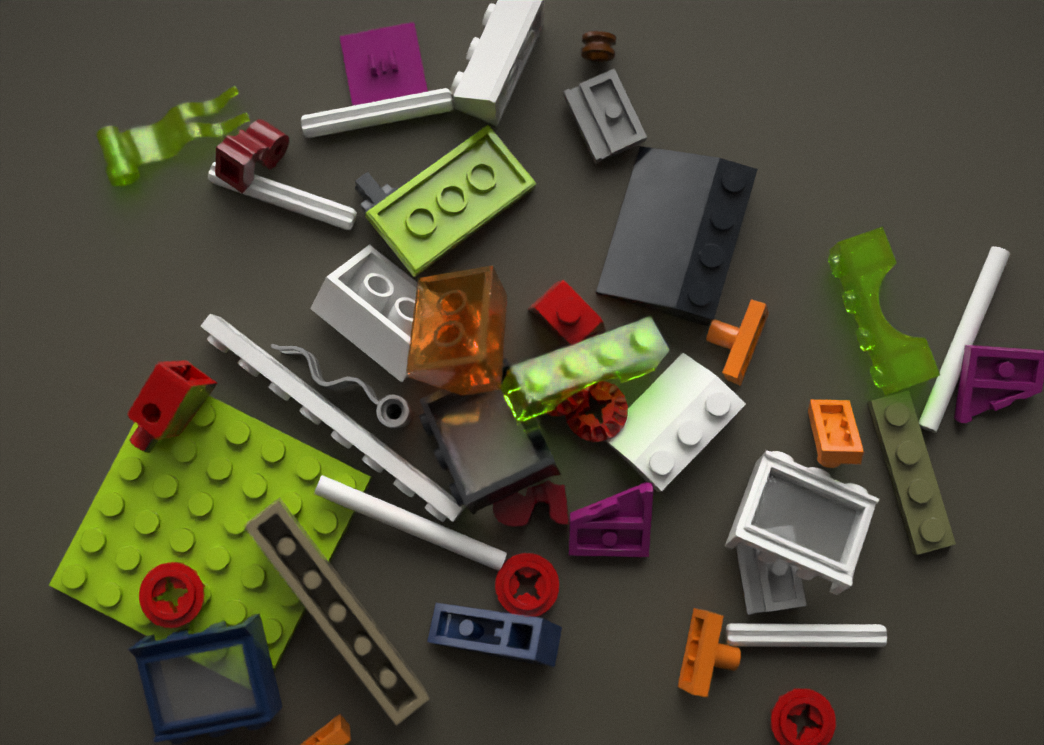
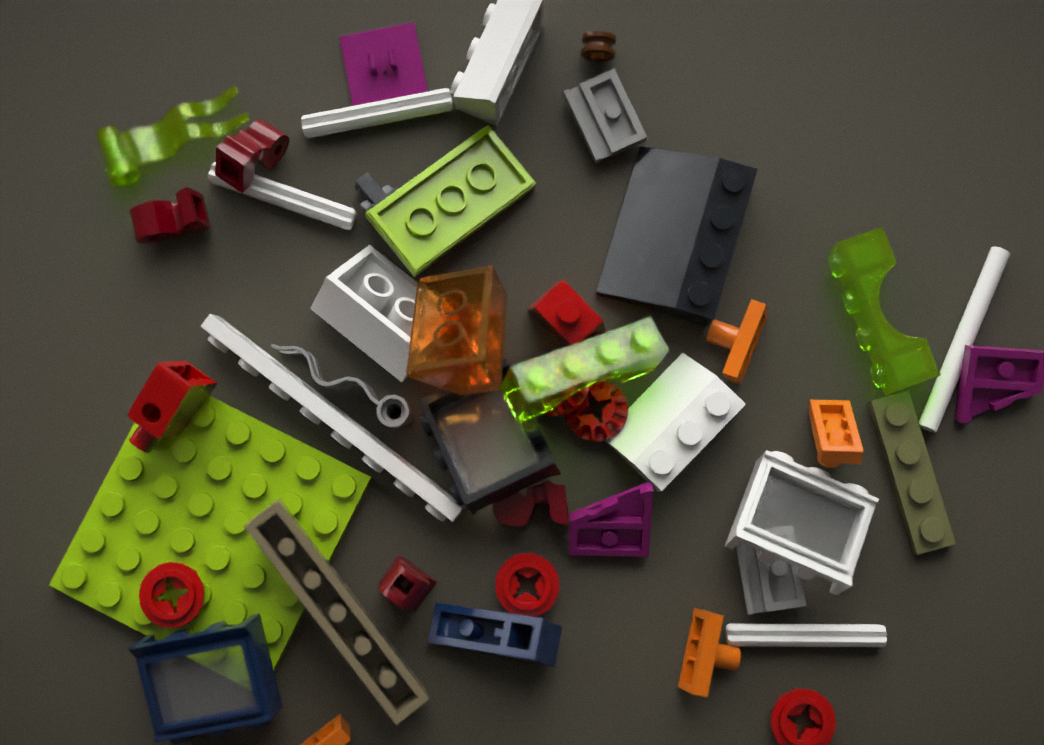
white piece [314,475,507,571] -> none
none -> dark red leg [129,186,211,244]
none -> dark red leg [378,556,437,612]

